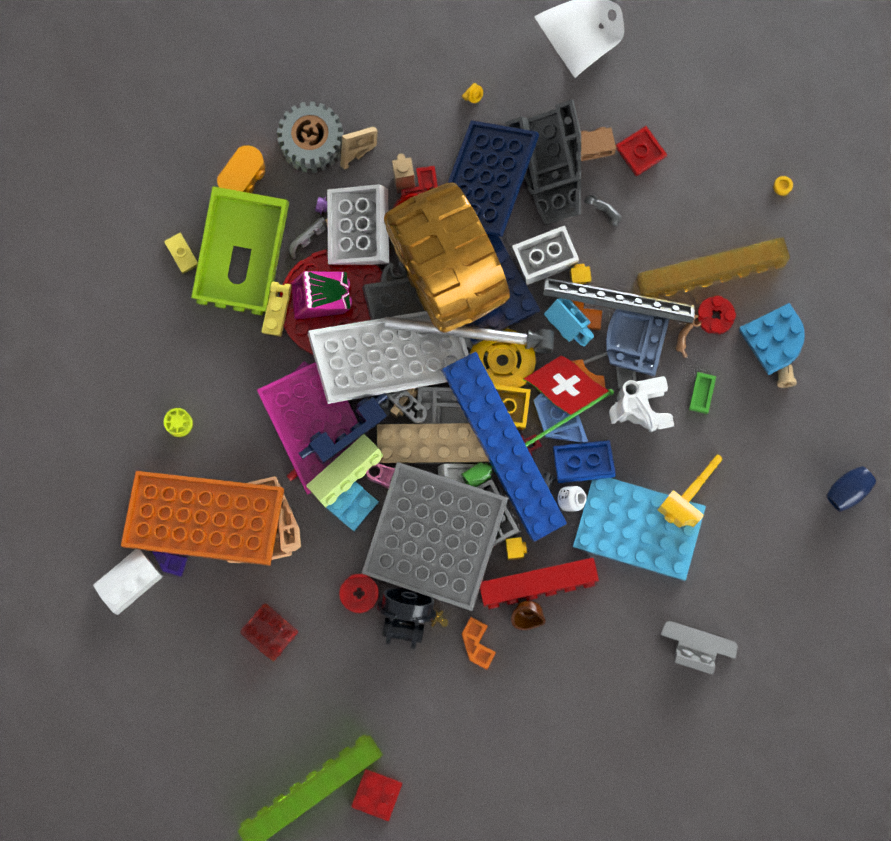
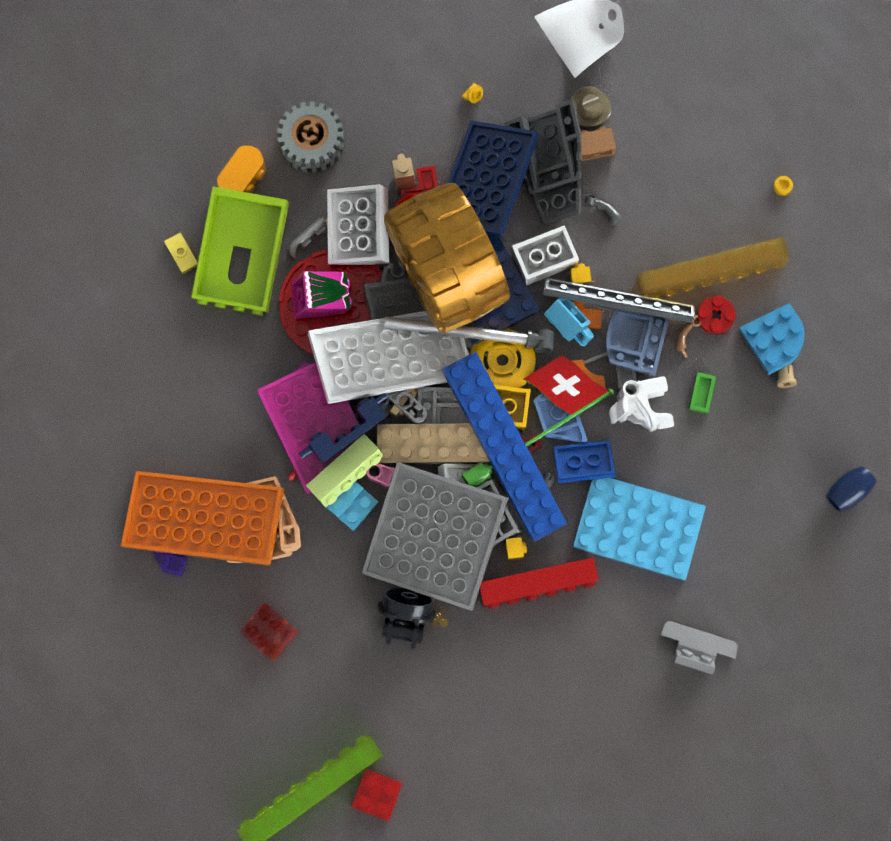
white slope [93,549,163,615] -> none
neon yellow wheel [164,408,193,437] -> none
light yellow plate [261,282,292,337] -> none
medium lavender plate [315,197,327,214] -> none
red plate [339,574,379,613] -> none
tan wing [340,126,378,169] -> none
orange tile [462,617,496,670] -> none
reddish brown helmet [511,601,546,630] -> none
white head [557,486,587,511] -> none
red plate [616,126,667,176] -> none
yellow piece [658,455,722,528] -> none
none -> dark tan hat [571,86,611,127]

